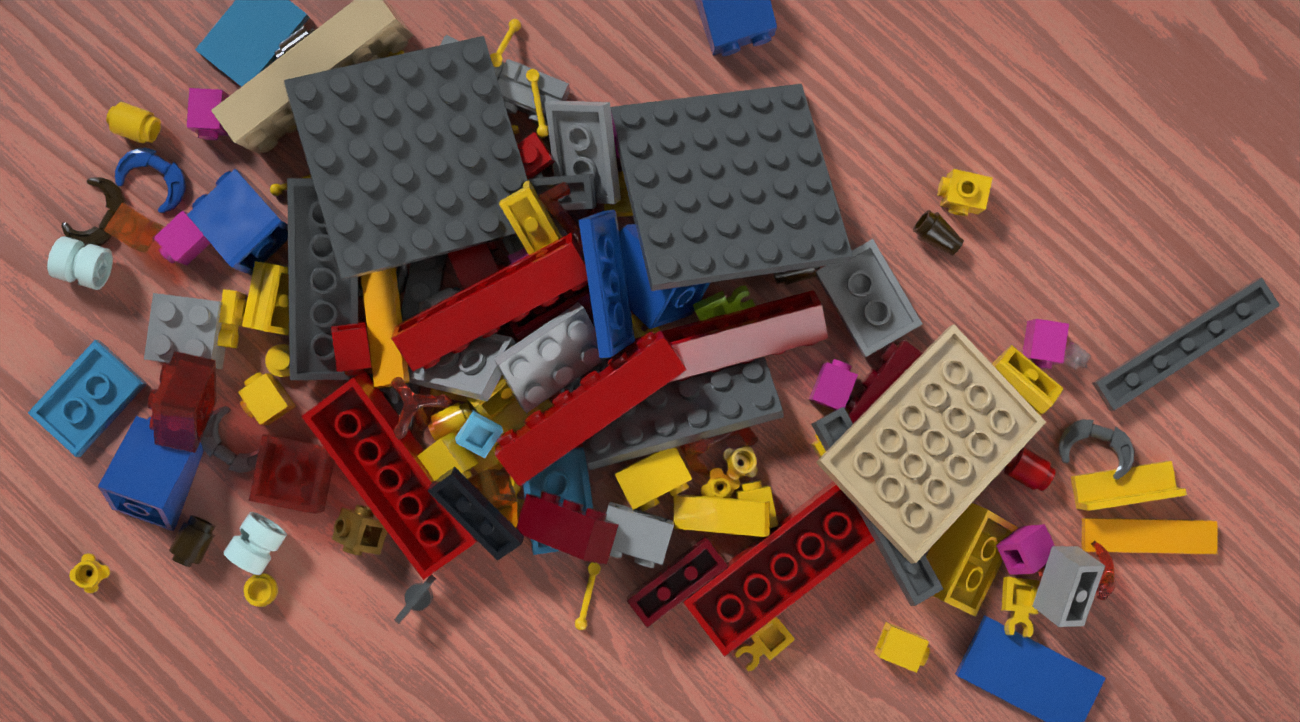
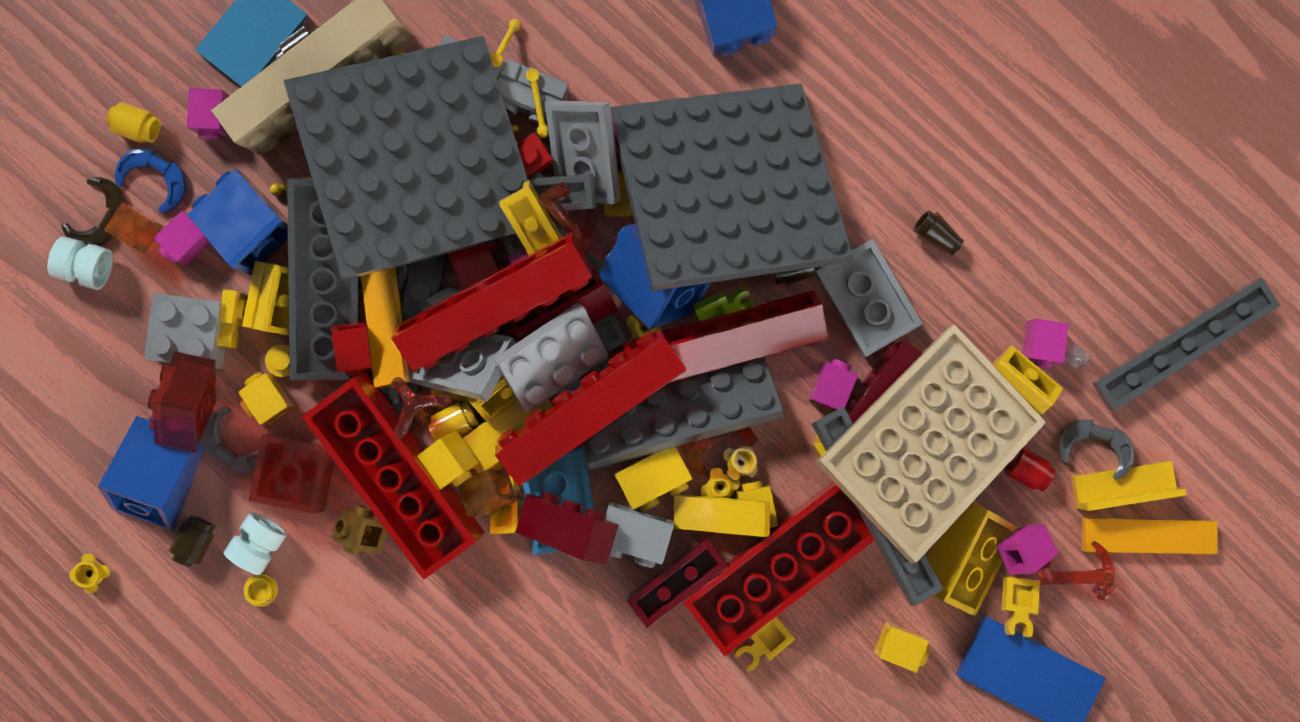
dark azure tile [28,339,147,457] -> none
dark grey piece [394,574,436,624] -> none
black plate [427,467,524,561] -> none
medium azure plate [455,411,503,458] -> none
yellow hinge [575,562,601,631] -> none
blue tile [579,210,635,358] -> none
yellow brick [937,169,993,216] -> none
light grey brick [1032,546,1105,627] -> none

